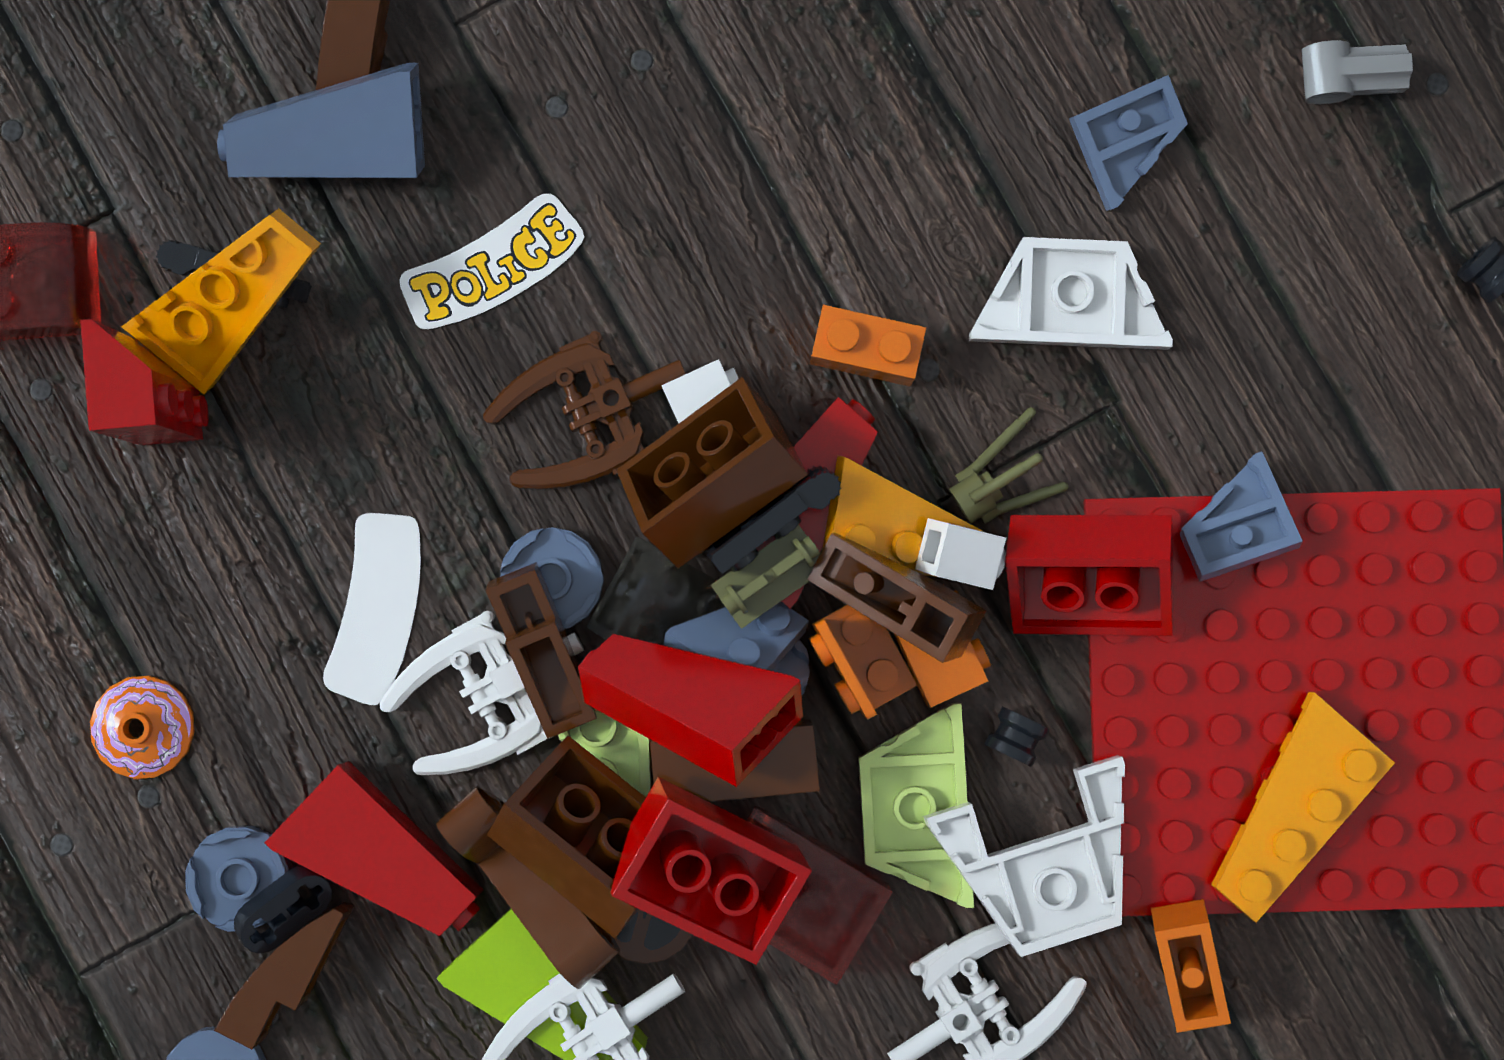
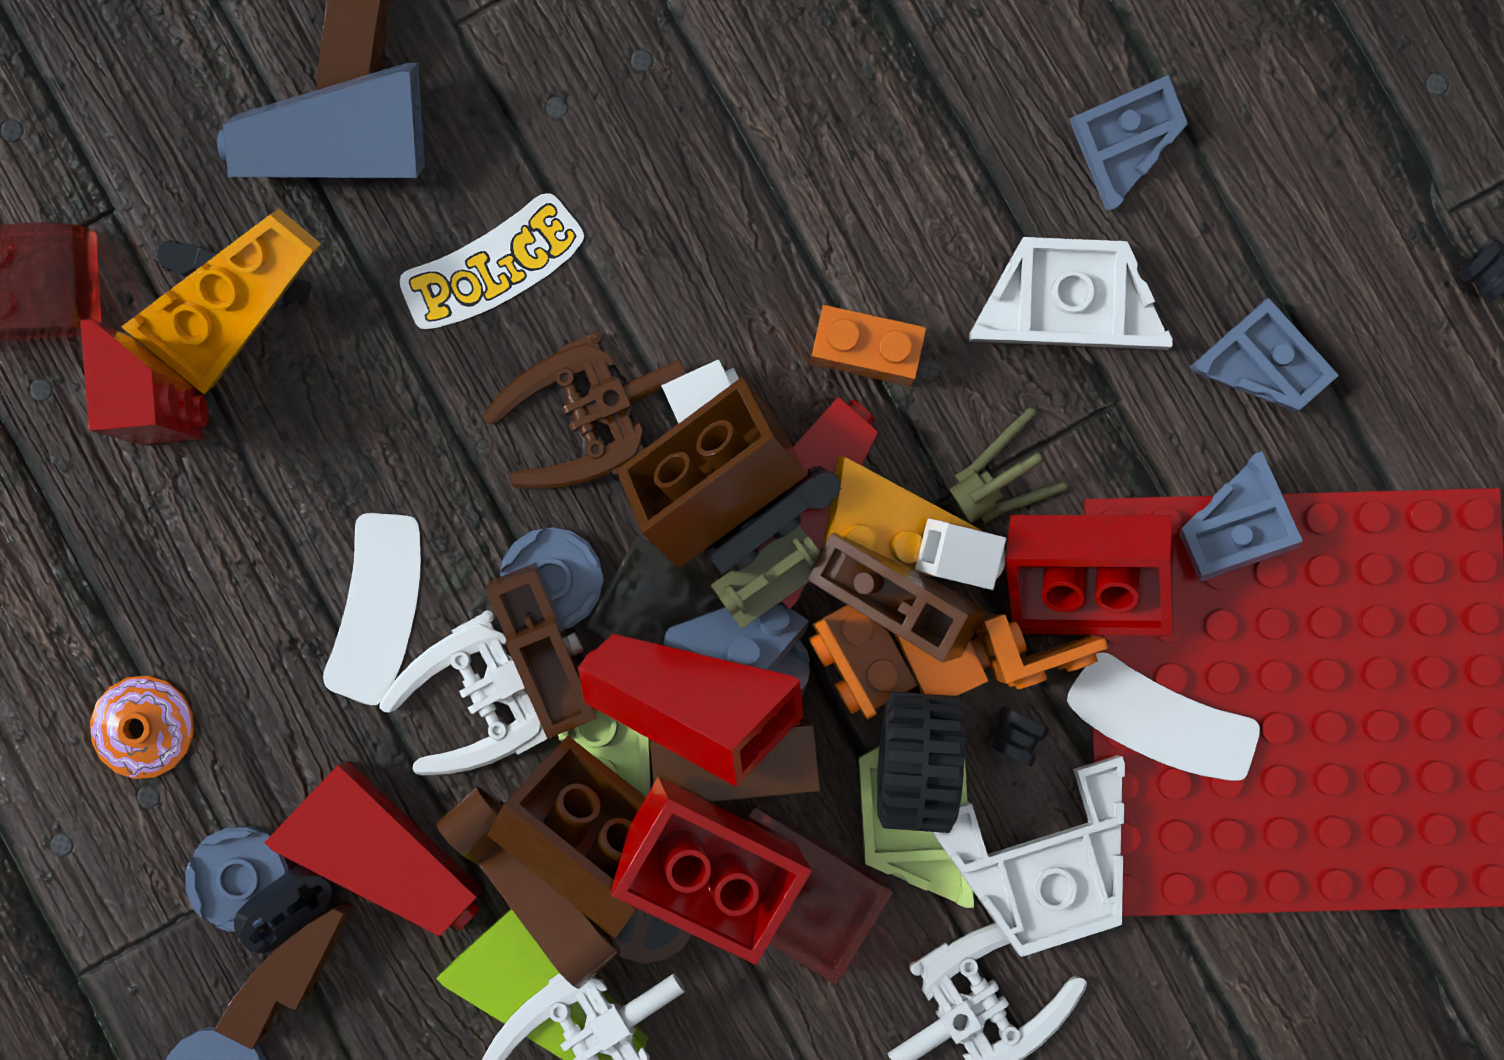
orange brick [1151,899,1231,1033] -> none
light orange wing [1211,692,1395,923] -> none
light grey piece [1302,40,1413,104] -> none
none -> black tyre [877,692,965,833]
none -> orange bracket [975,614,1108,689]
none -> white sticker [1067,653,1260,780]
none -> sand blue wing [1189,298,1339,412]

